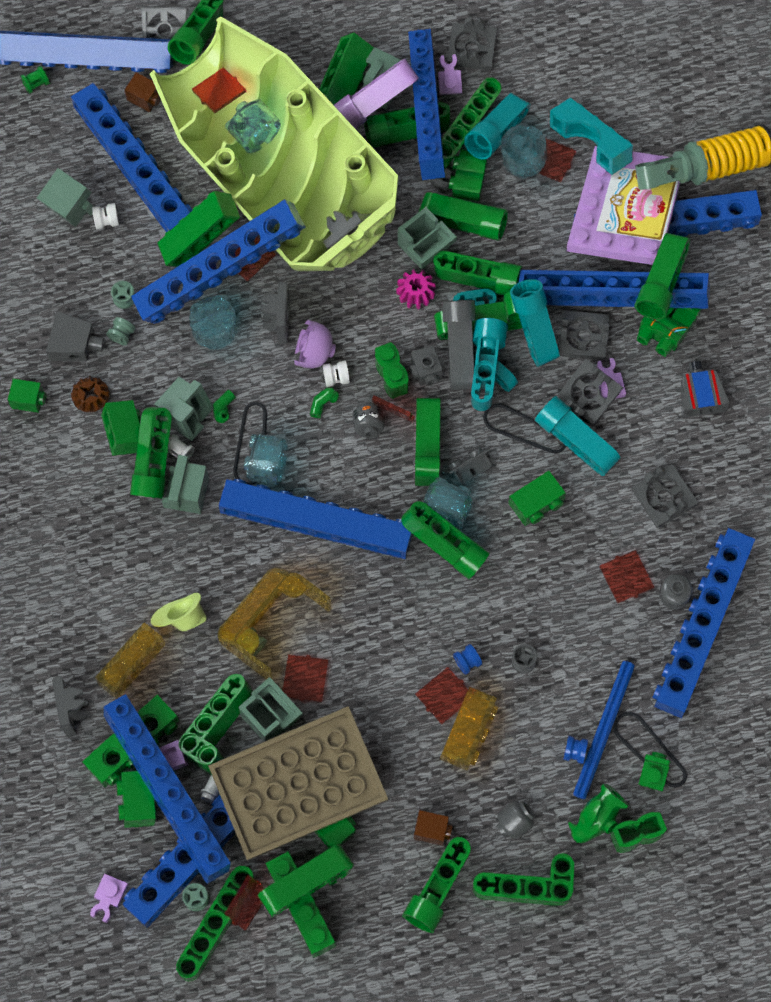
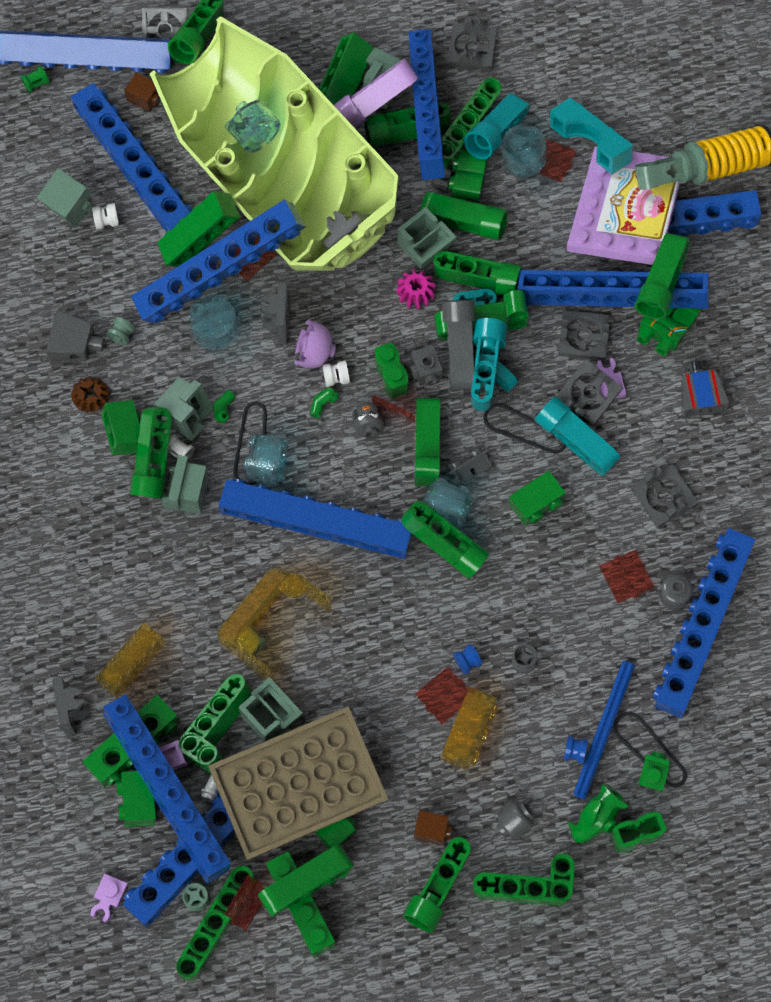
green brick [8,379,46,413] -> none
sand green wheel [111,281,135,309] -> none
yellowish green piece [151,593,207,631] -> none
clear red piece [192,67,247,113] -> none
clear red piece [282,655,328,702] -> none
lavender plate [438,55,462,95] -> none
teal beam [510,279,560,367] -> none

